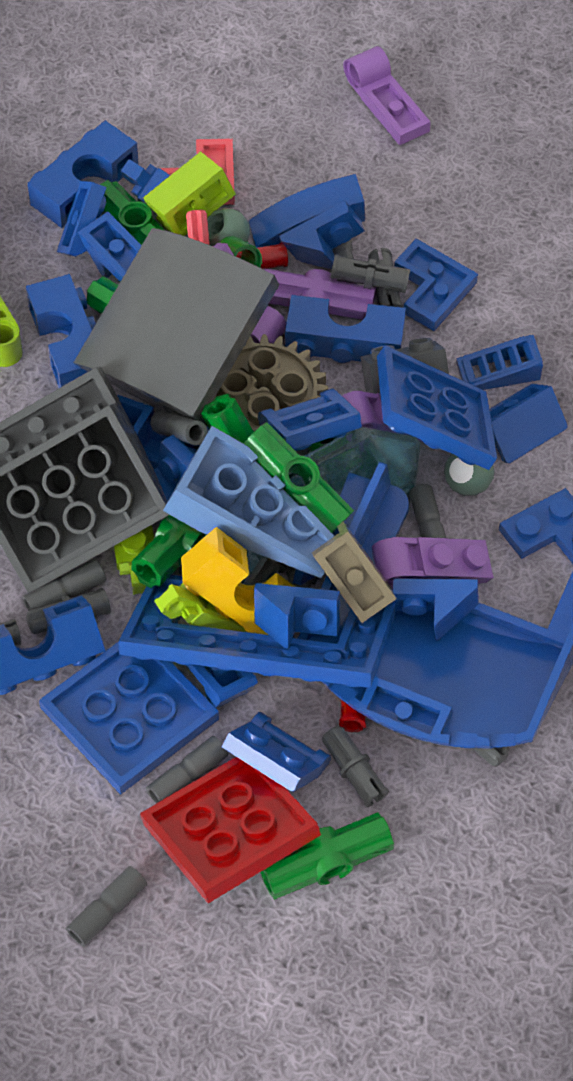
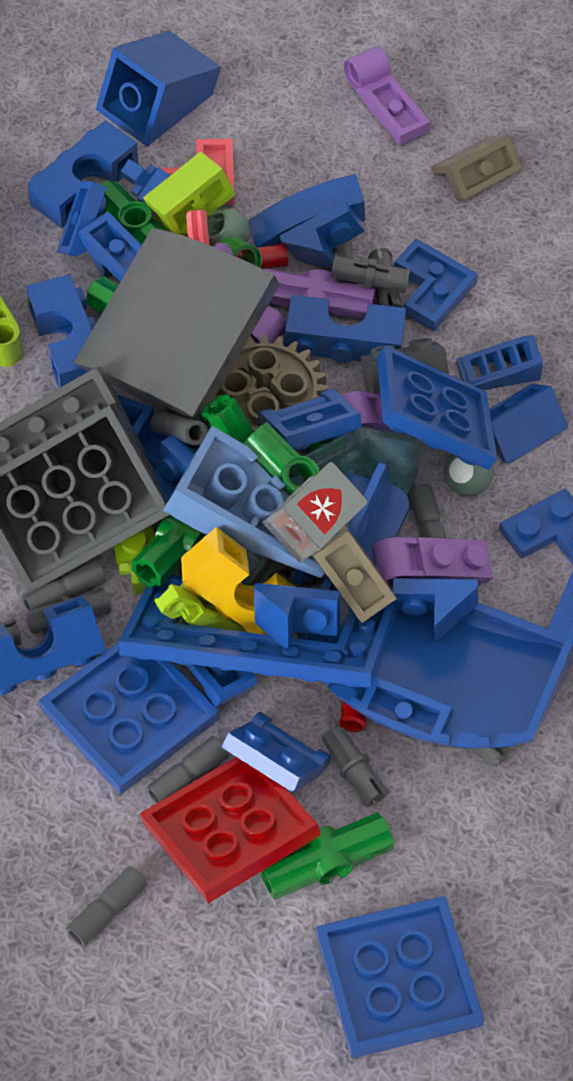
none -> blue slope [96,30,221,147]
none -> piece [262,462,367,563]
none -> blue plate [316,896,484,1059]
none -> dark tan panel [431,135,522,200]

